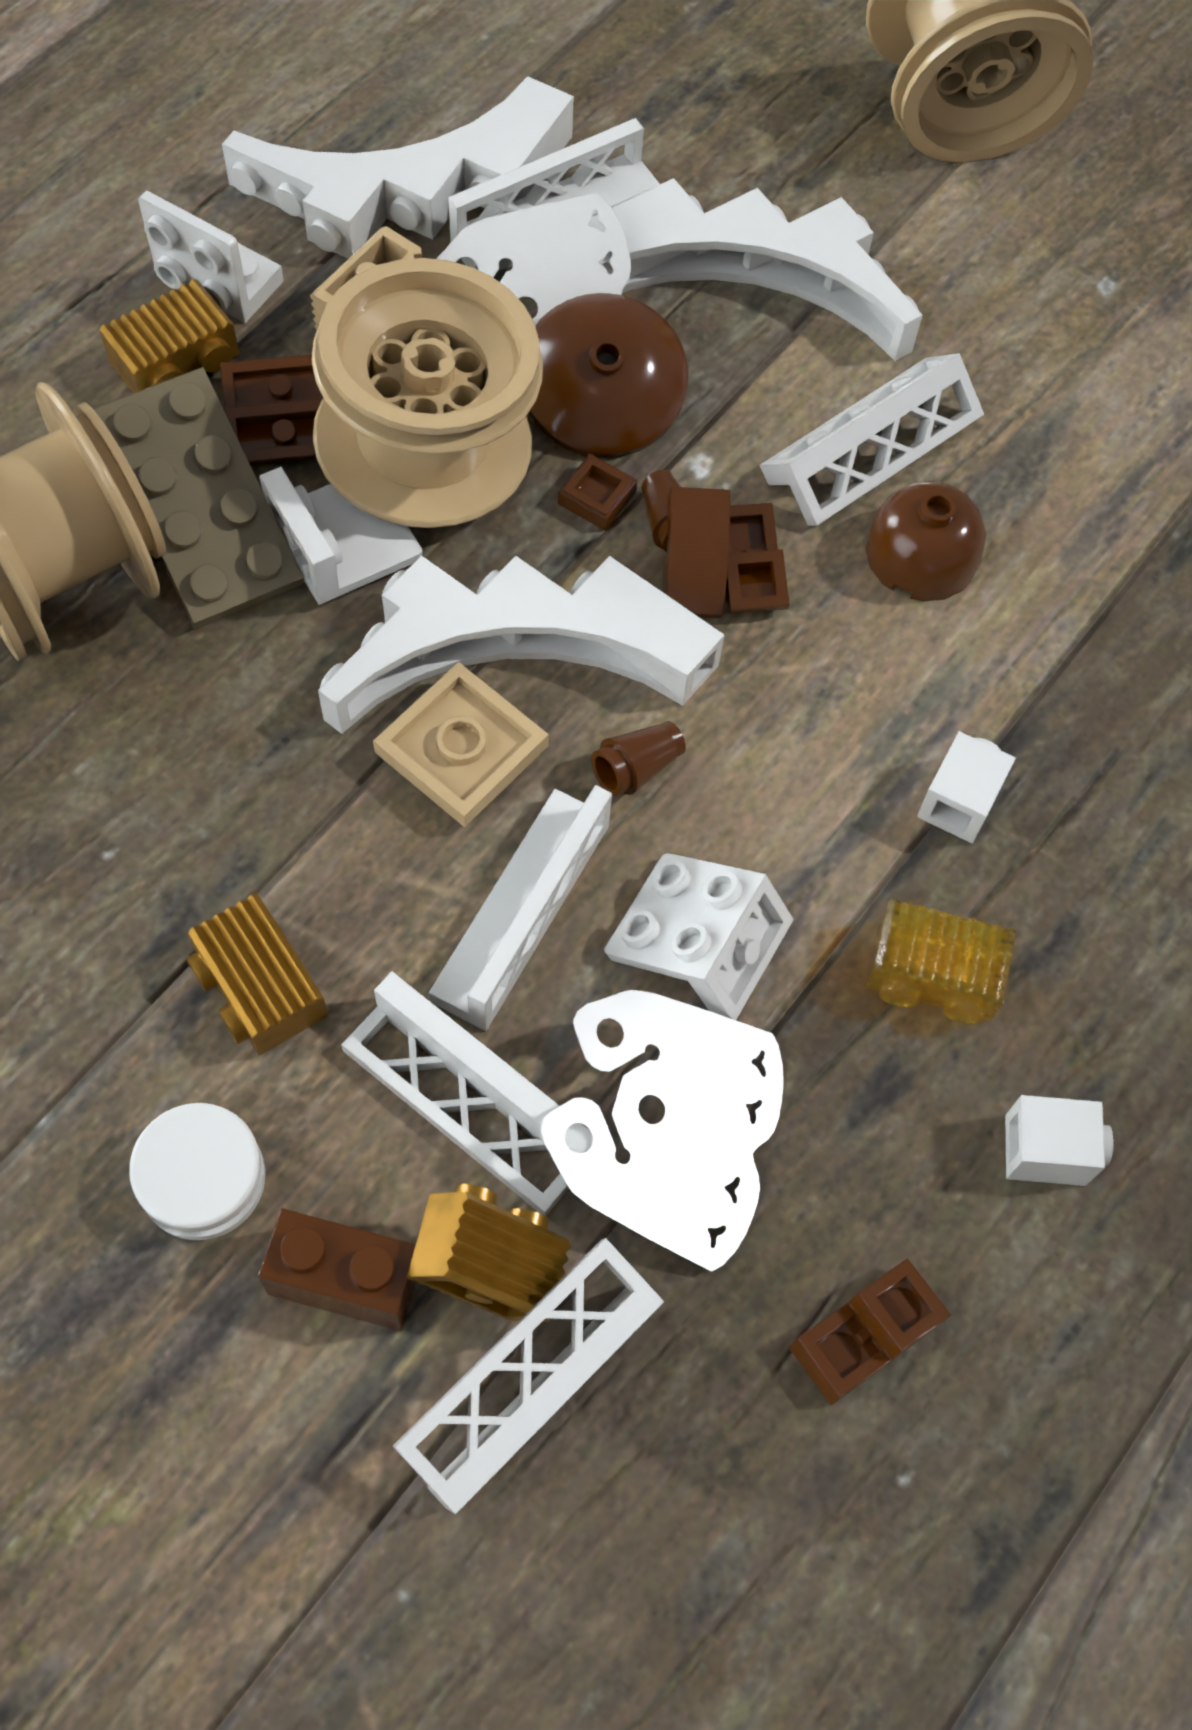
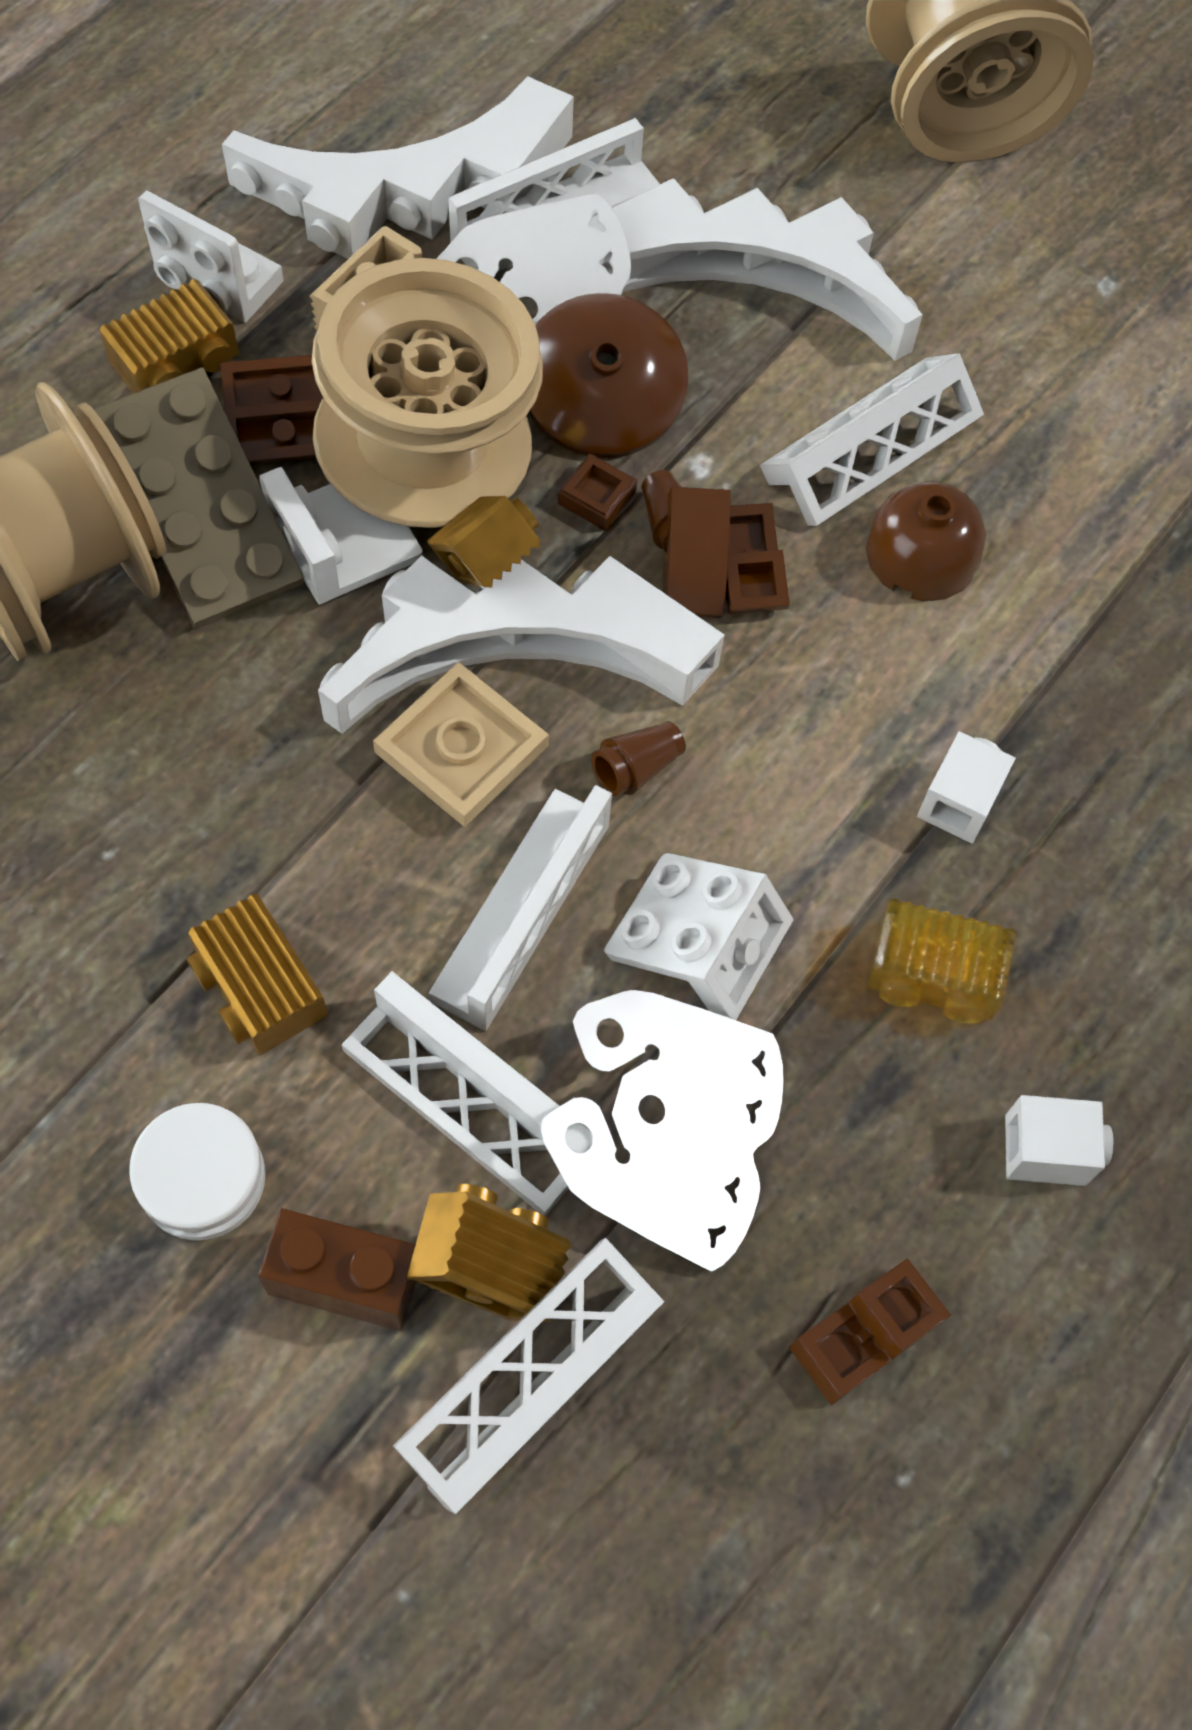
none -> pearl gold brick [427,495,540,588]

